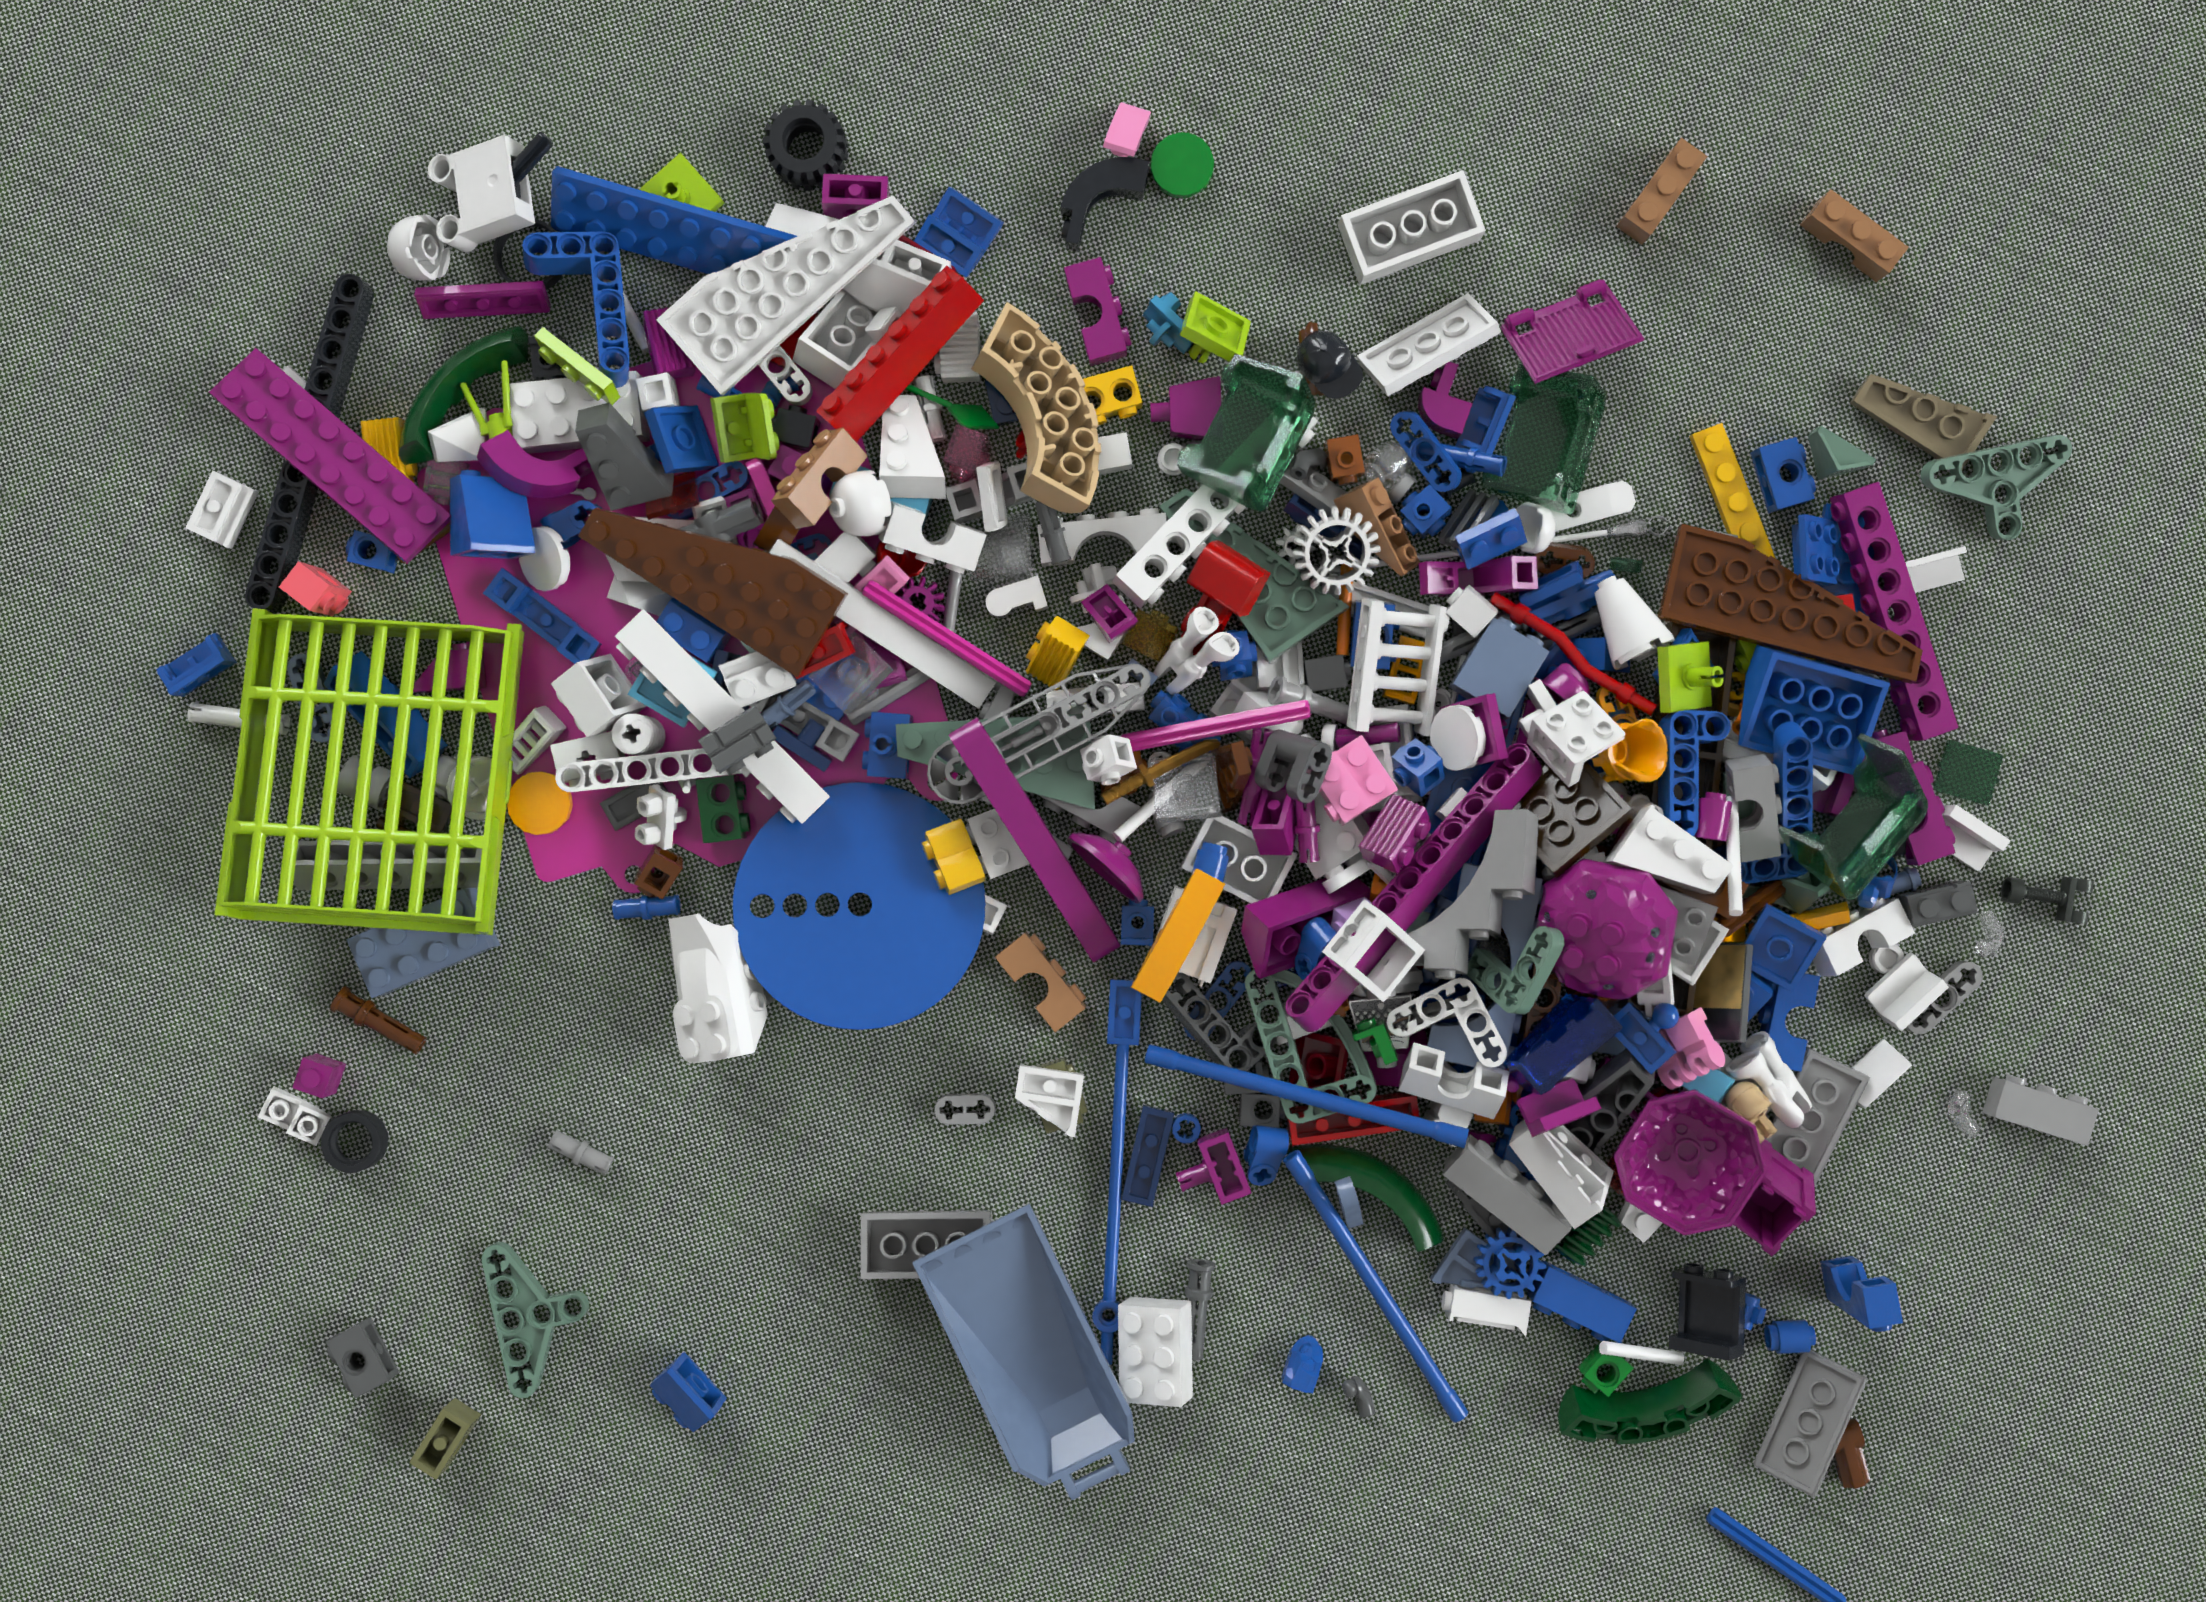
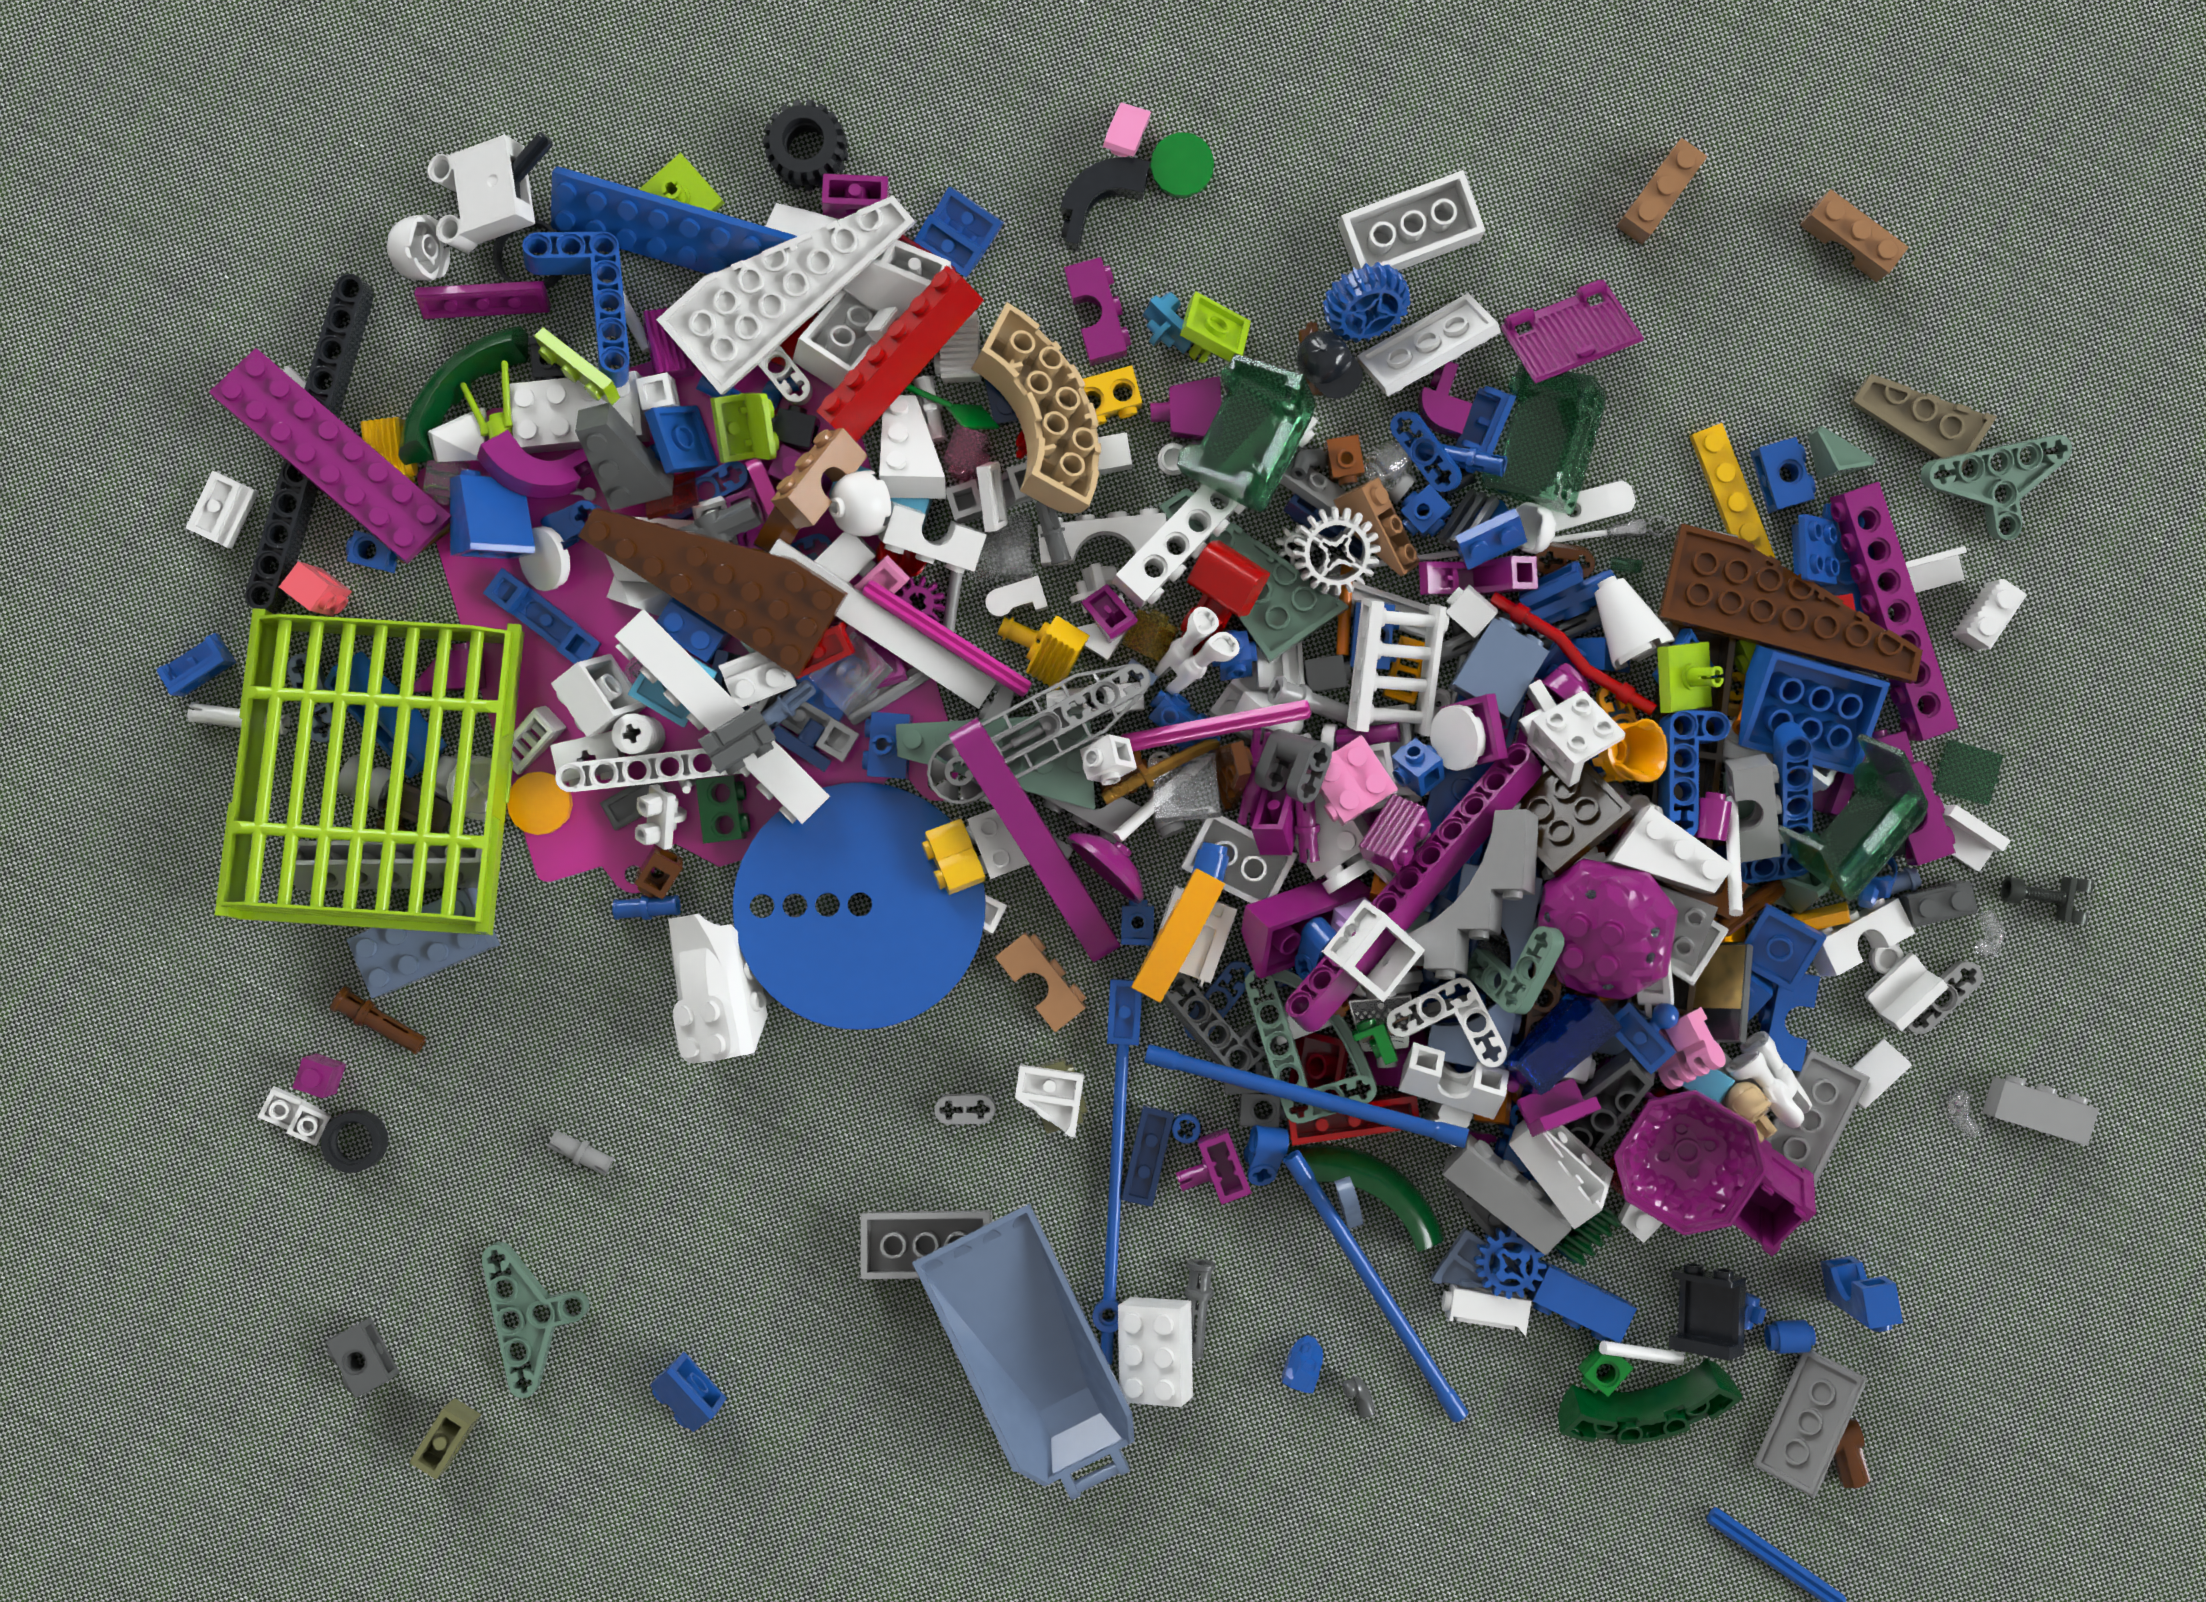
white plate [1435,787,1467,821] -> none
none -> yellow pin [997,617,1039,649]
none -> blue gear [1323,262,1411,343]
none -> white brick [1952,579,2027,651]

